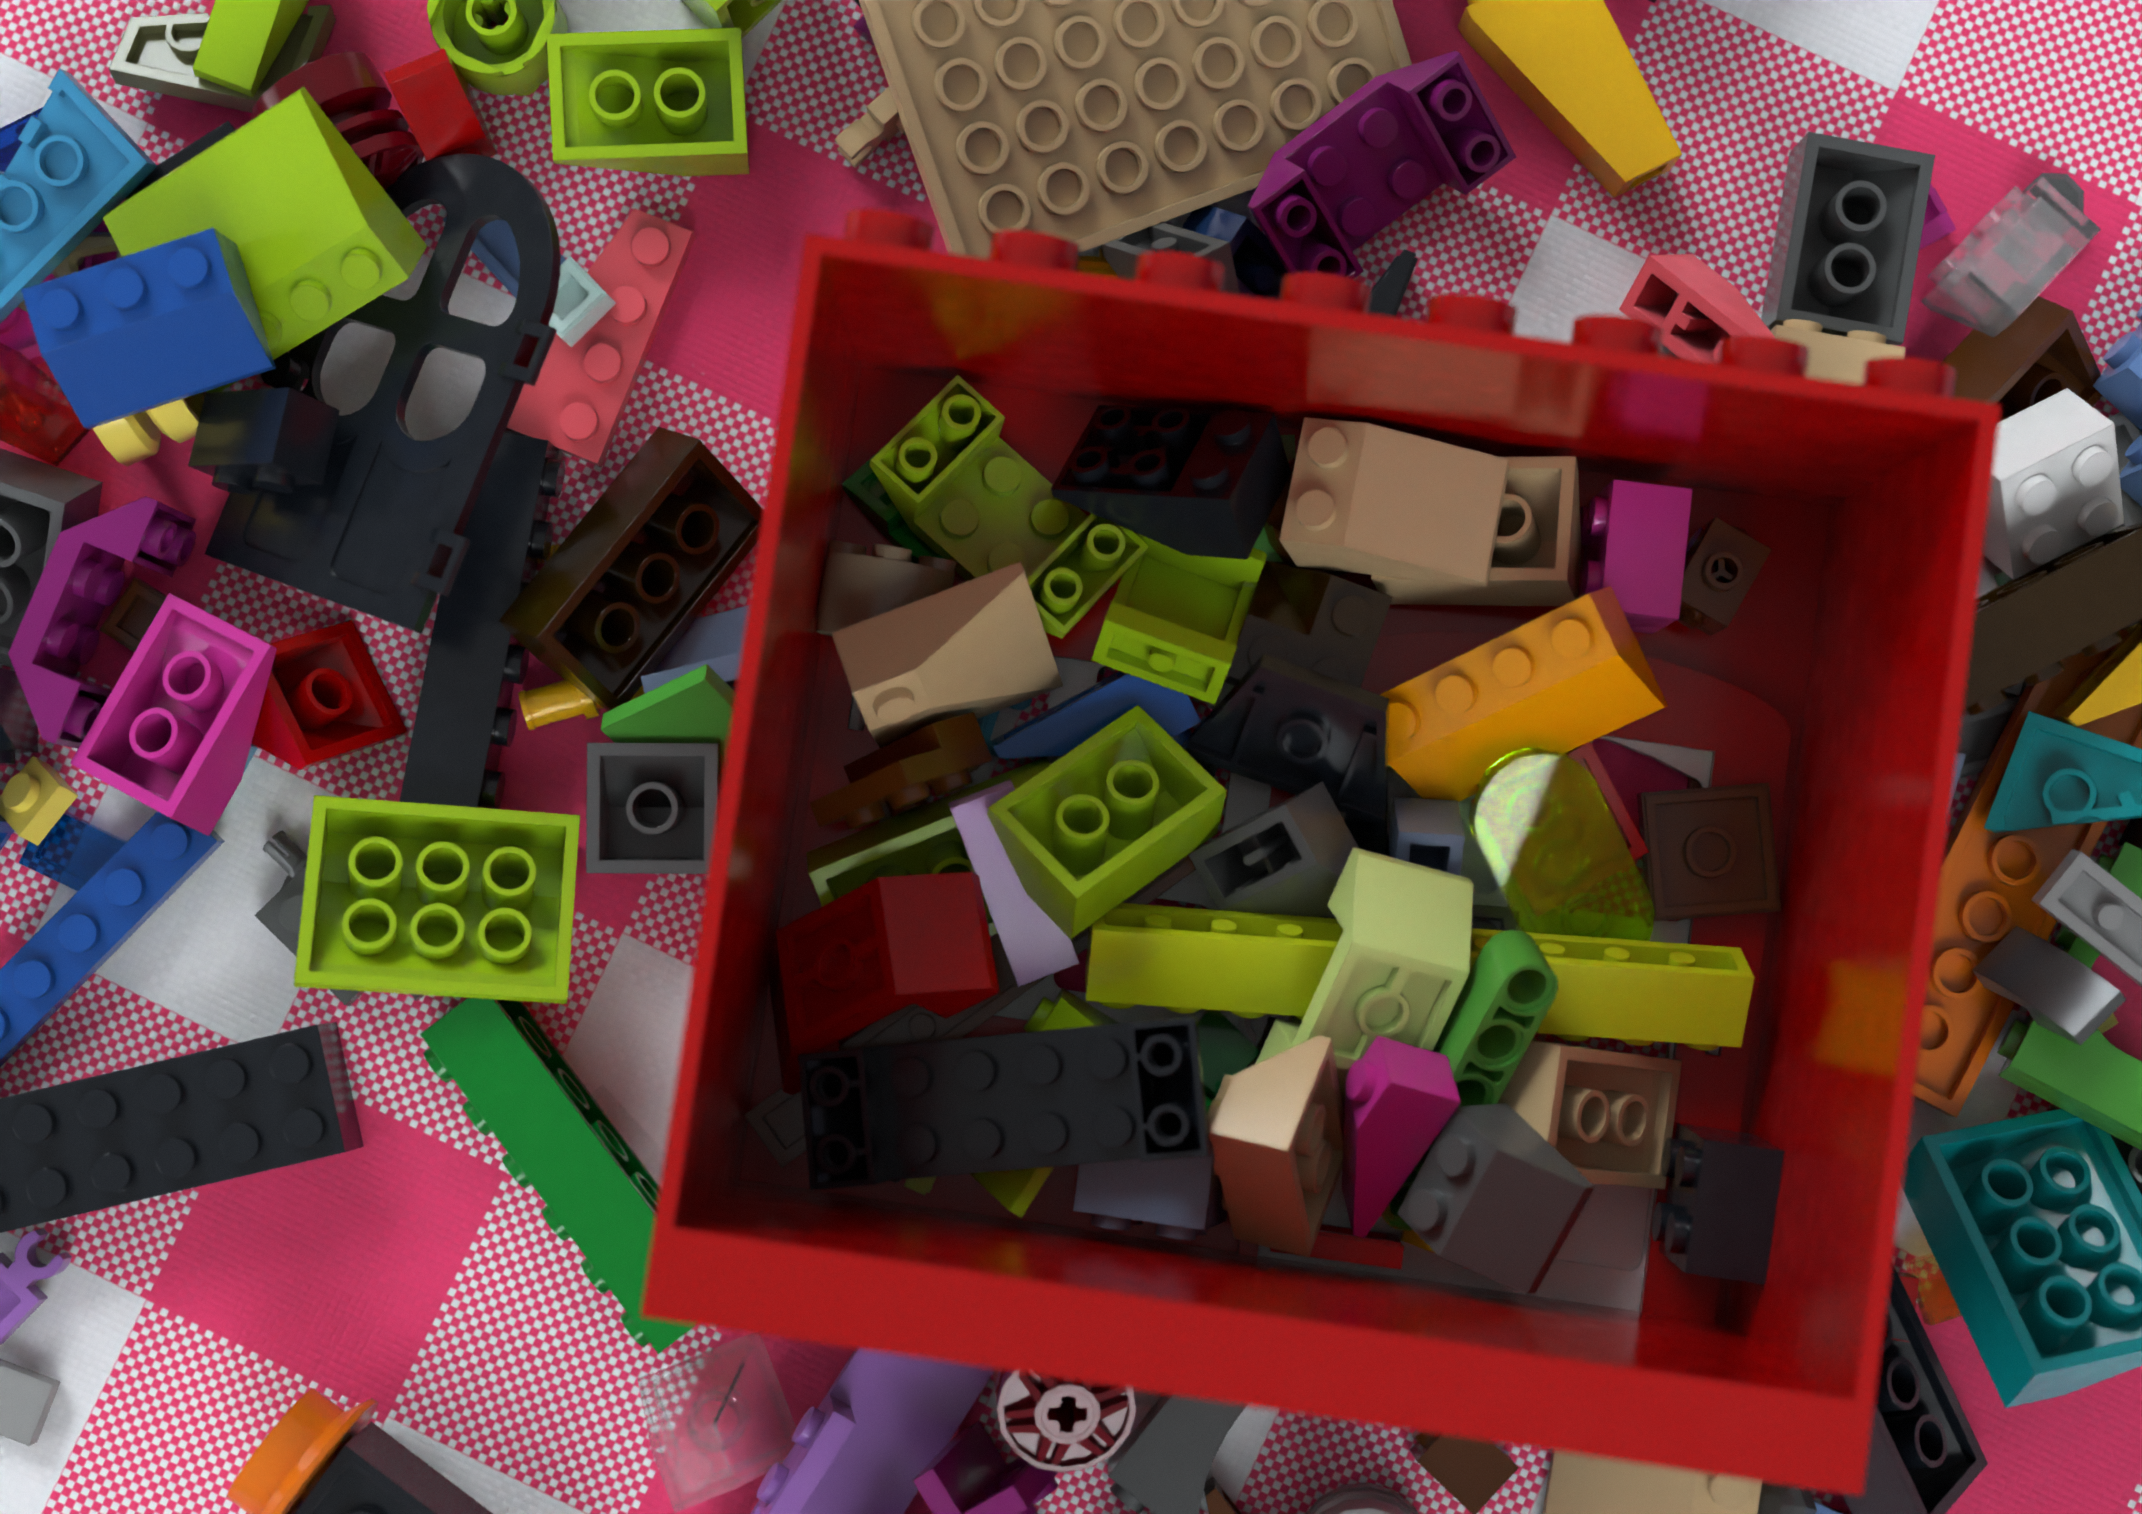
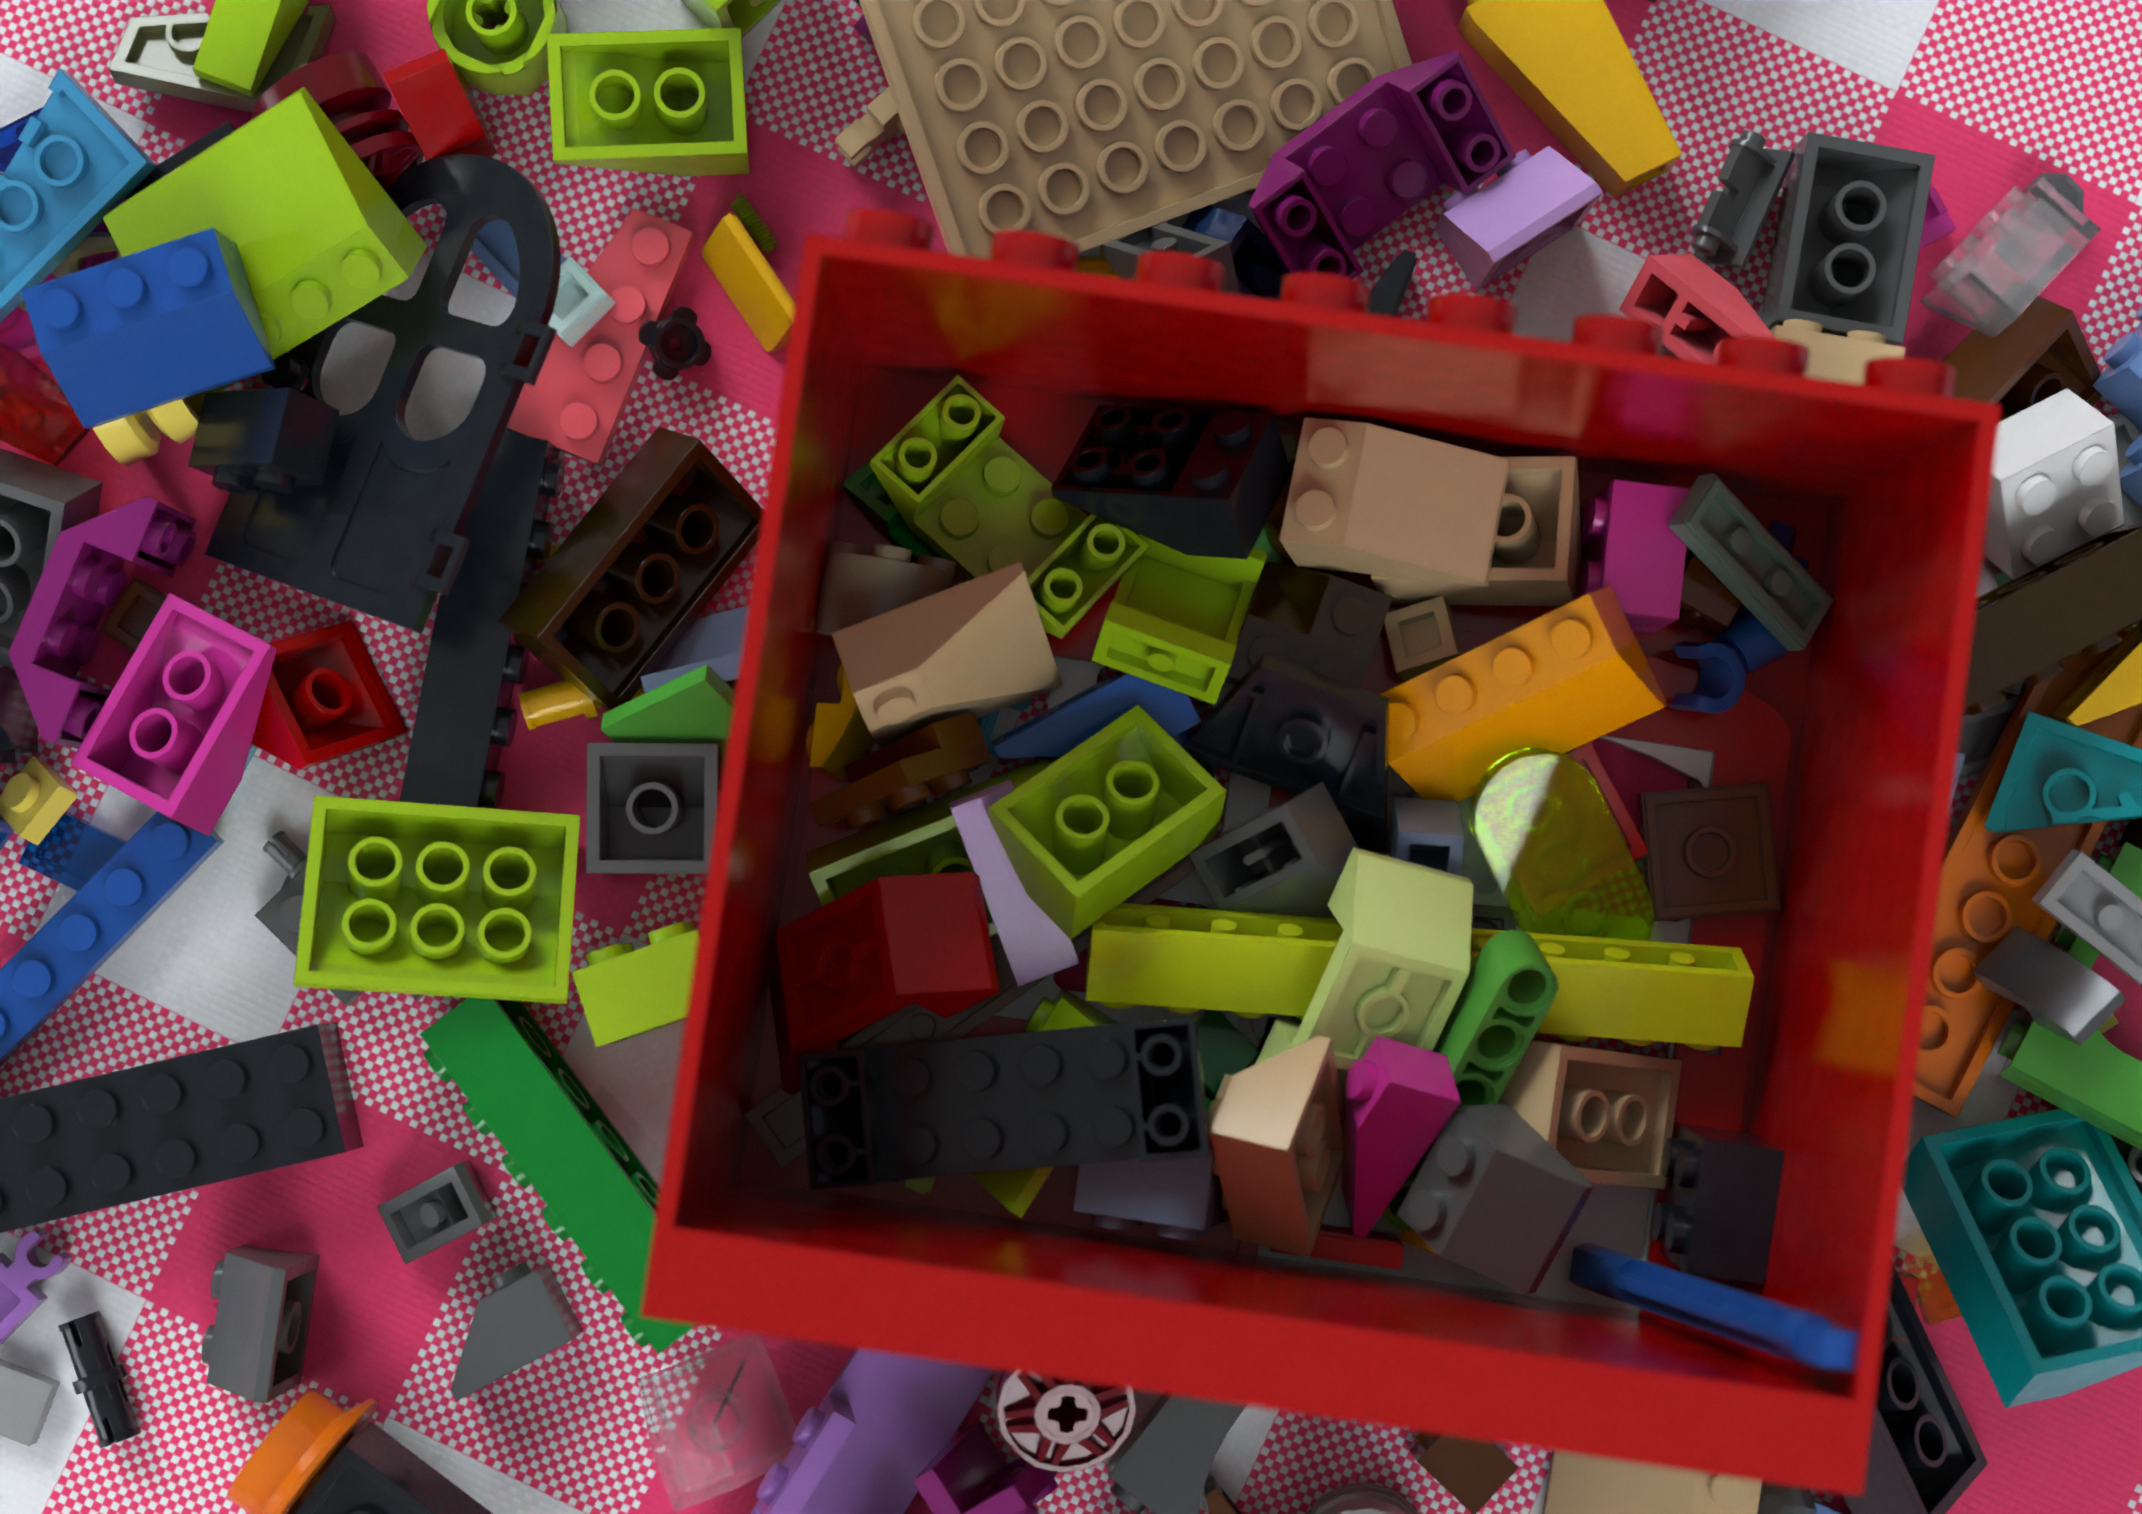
none -> black pin [58,1310,142,1448]
none -> dark grey slope [202,1245,319,1403]
none -> dark grey slope [377,1160,498,1265]
none -> dark grey slope [450,1261,583,1401]
none -> lime brick [572,921,699,1048]
none -> black plate [638,307,711,380]
none -> yellow slope [701,213,795,353]
none -> lime leg [730,194,778,254]
none -> yellow slope [806,663,873,781]
none -> tan plate [1384,596,1462,681]
none -> lavender slope [1435,146,1603,291]
none -> blue piece [1569,1243,1858,1370]
none -> sand green tile [1668,473,1834,651]
none -> blue piece [1669,520,1809,714]
none -> dark grey hinge [1691,130,1796,268]

